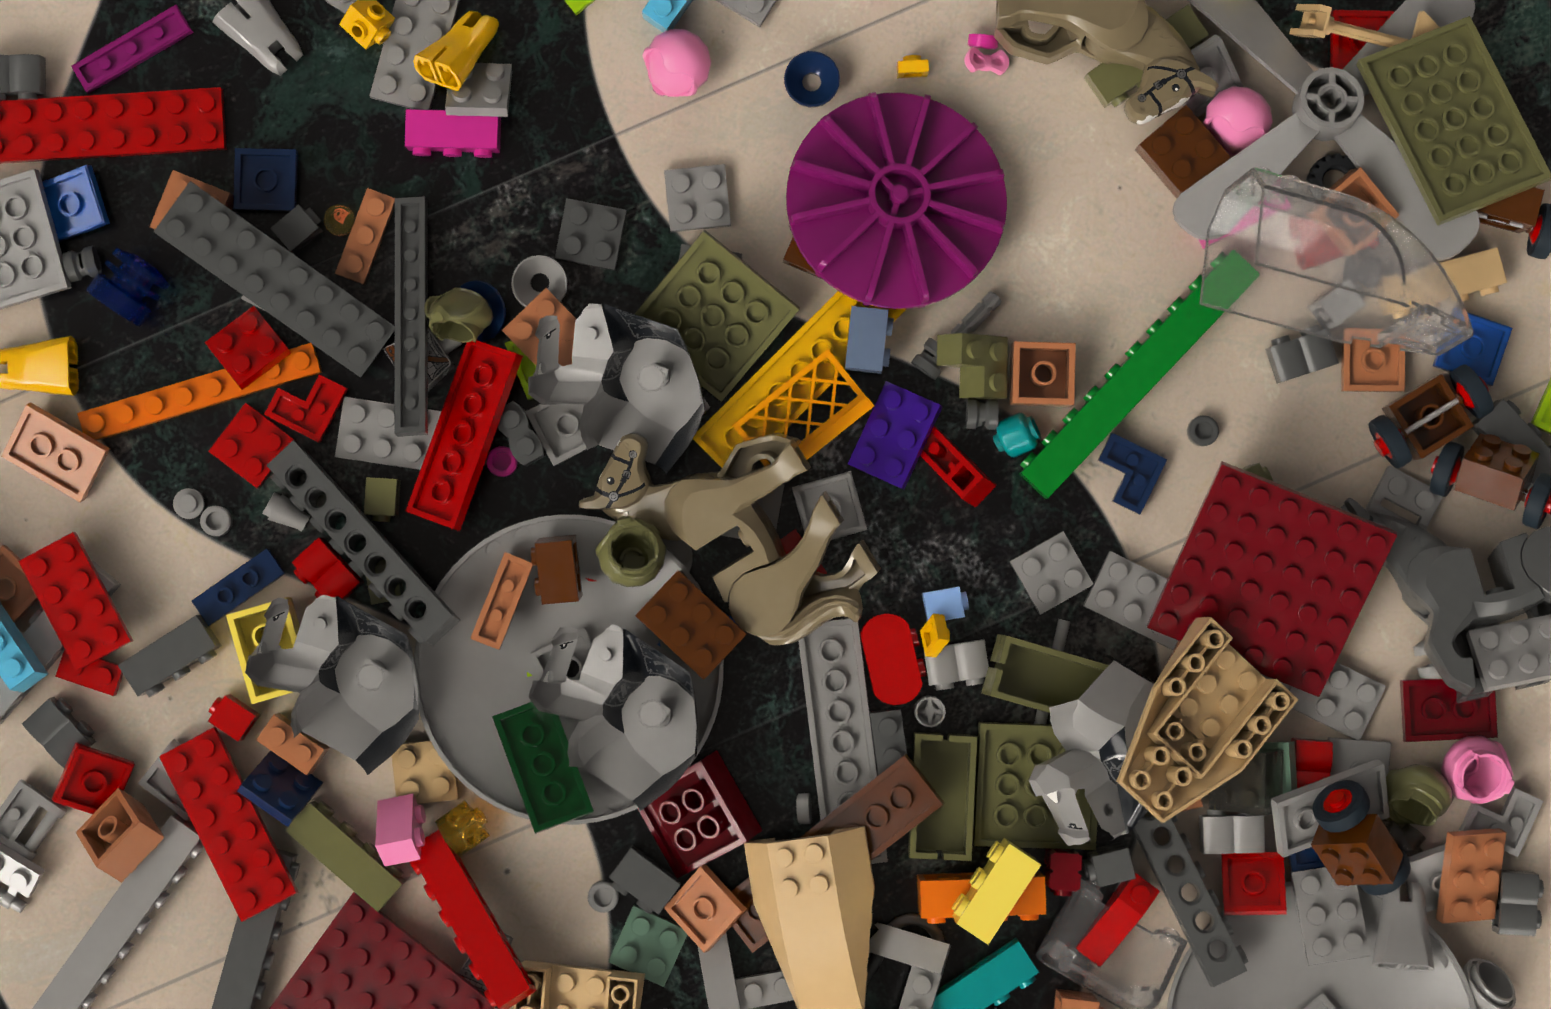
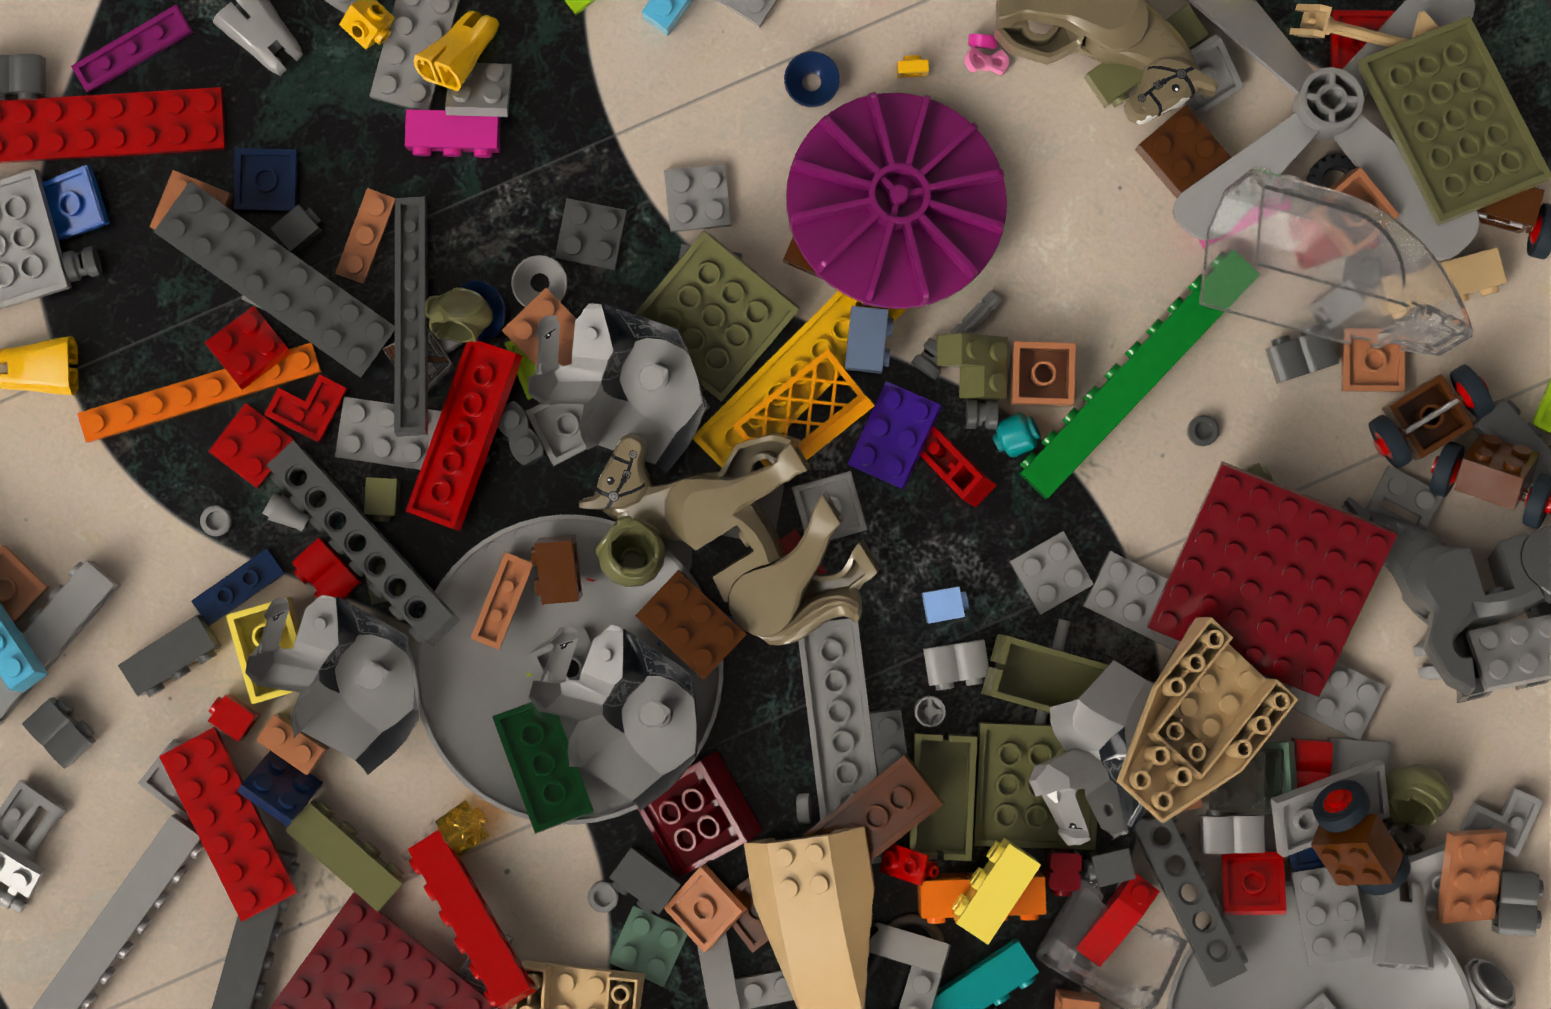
plate [1,402,110,502] -> none
red plate [18,532,133,671] -> none
red plate [52,742,135,814] -> none
red plate [55,649,123,696] -> none
nougat brick [76,788,165,883] -> none
clear blue wheel [86,247,170,327] -> none
light grey plate [173,488,205,519] -> none
clear yellow tile [324,205,356,236] -> none
bright pink brick [375,794,426,866] -> none
tan plate [391,740,459,804] -> none
dark pink tile [487,446,518,477] -> none
bright pink helmet [643,29,711,97] -> none
red brick [860,613,926,705] -> none
yellow plate [920,613,950,658] -> none
dark blue plate [1097,433,1167,515] -> none
bright pink helmet [1203,87,1273,157] -> none
dark red plate [1400,679,1498,742] -> none
blue plate [1433,308,1513,386] -> none
bright pink helmet [1441,736,1515,804] -> none
none -> red hinge [879,843,939,886]

